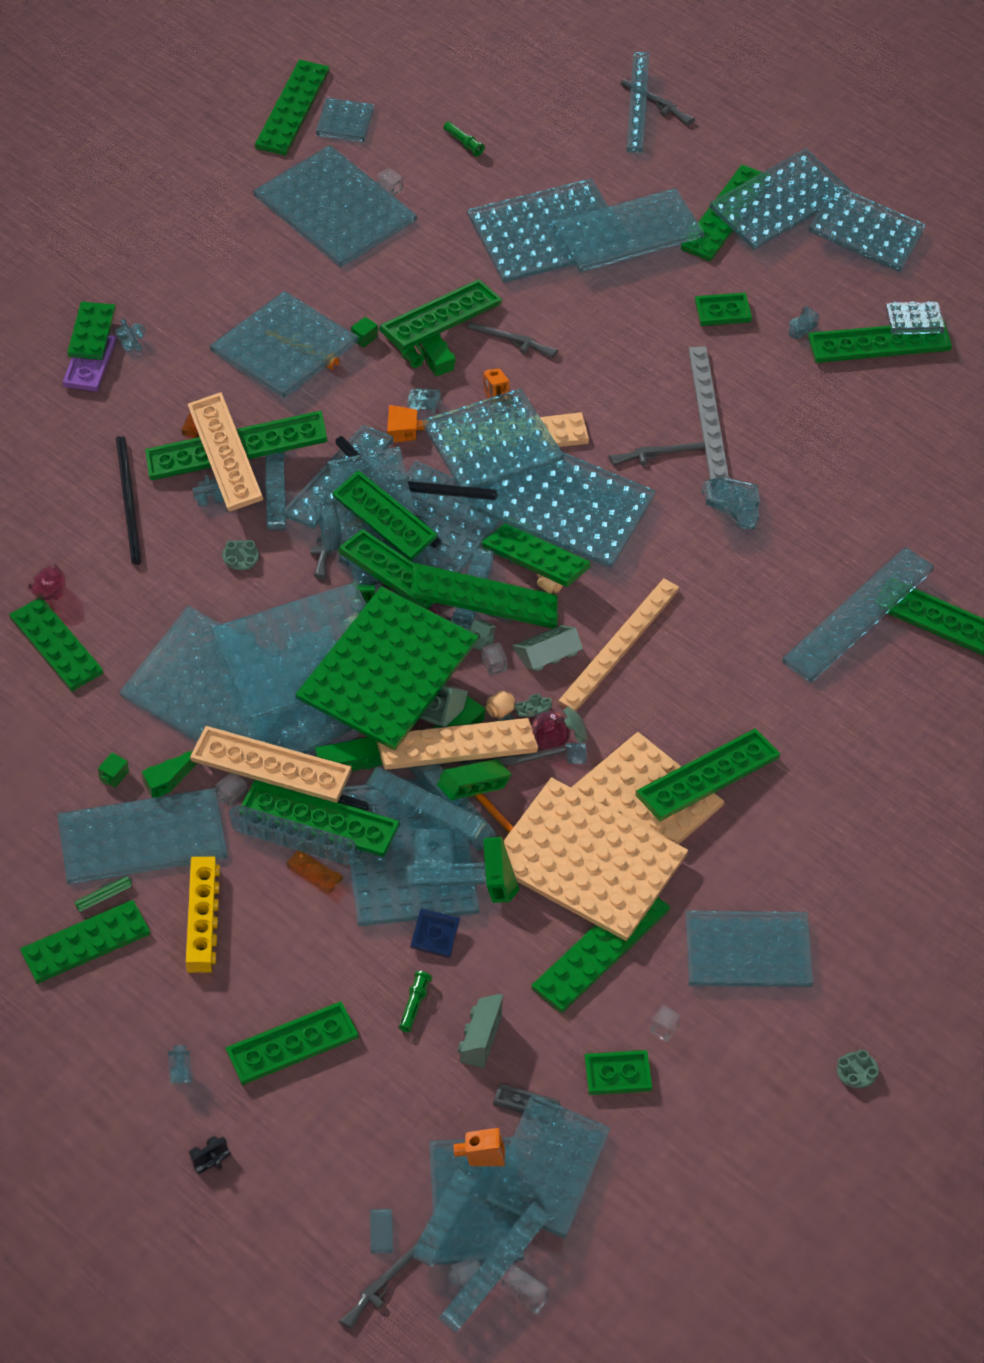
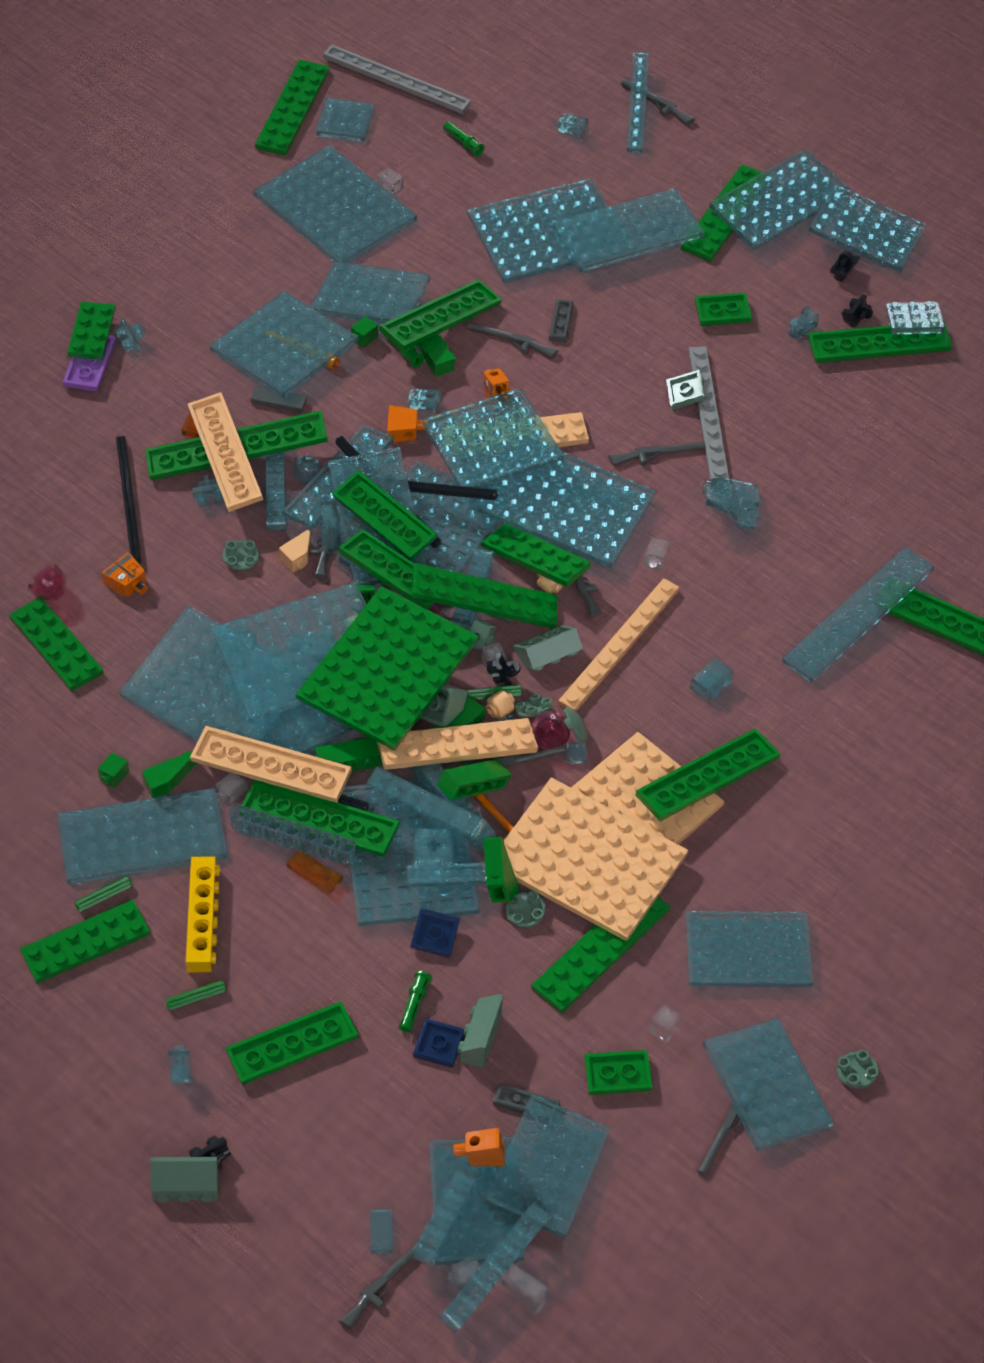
none -> orange torso [102,552,148,597]
none -> sand green slope [151,1157,219,1203]
none -> green axle [165,980,226,1010]
none -> dark grey tile [250,386,307,413]
none -> light nougat slope [279,530,311,573]
none -> clear light blue hair [293,455,321,482]
none -> clear light blue plate [310,261,431,324]
none -> light grey plate [323,45,471,114]
none -> dark blue tile [413,1018,465,1068]
none -> green axle [466,684,522,700]
none -> black hips [487,653,521,686]
none -> sand green dish [506,891,546,927]
none -> dark grey tile [549,299,573,343]
none -> clear light blue leg [556,113,589,140]
none -> dark grey piece [561,536,601,618]
none -> clear brick [644,537,669,570]
none -> plate [666,370,706,410]
none -> clear light blue brick [690,657,733,701]
none -> dark grey piece [696,1080,761,1176]
none -> clear light blue plate [702,1018,834,1151]
none -> black hips [830,250,860,282]
none -> black hips [842,294,873,327]

